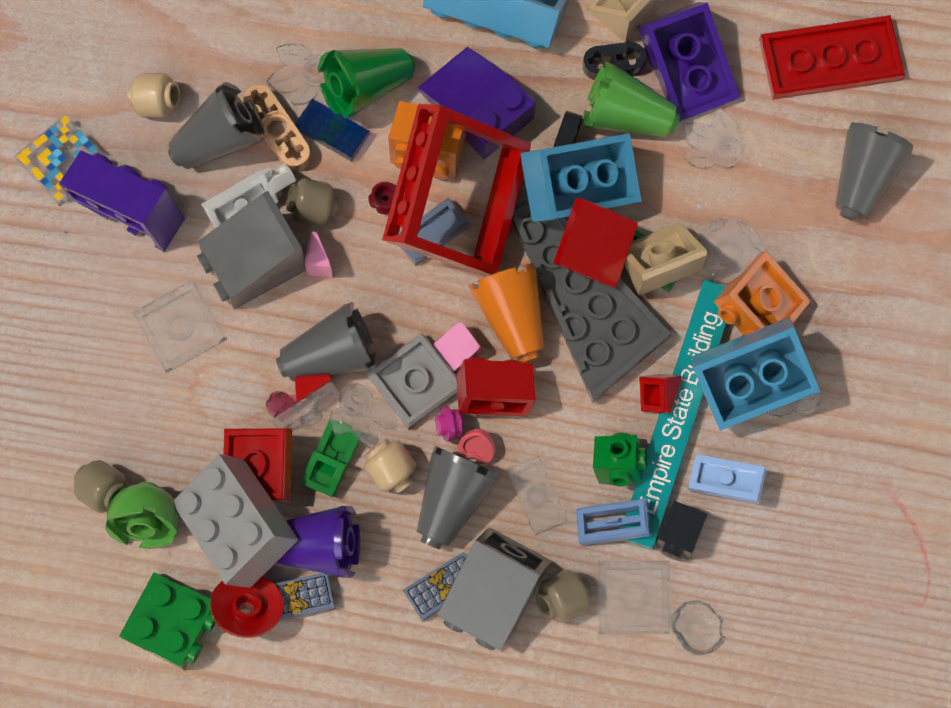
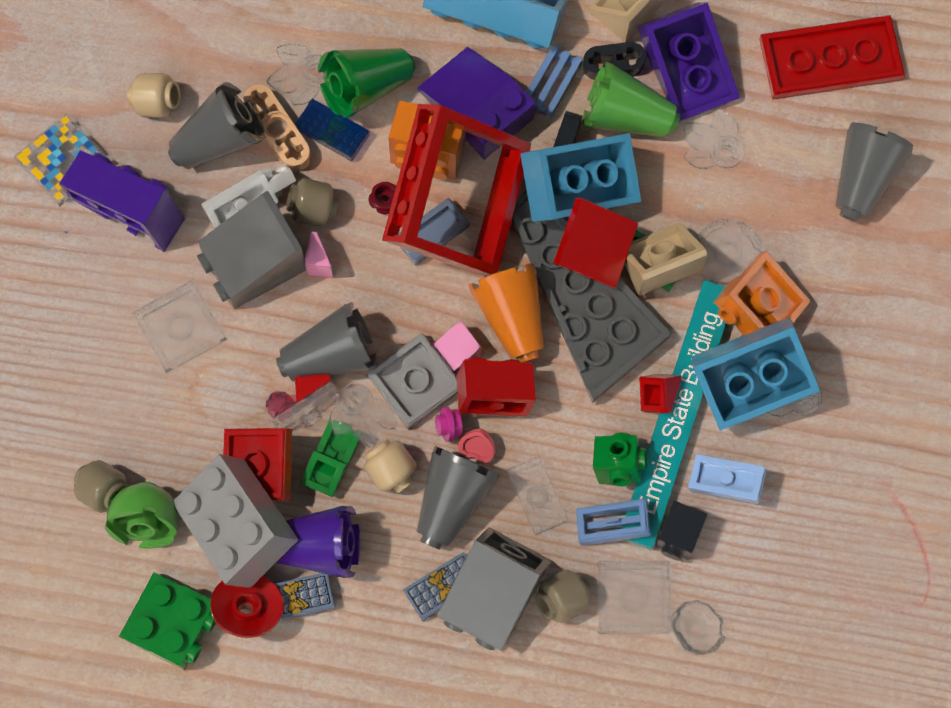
none -> medium blue tile [526,44,583,118]

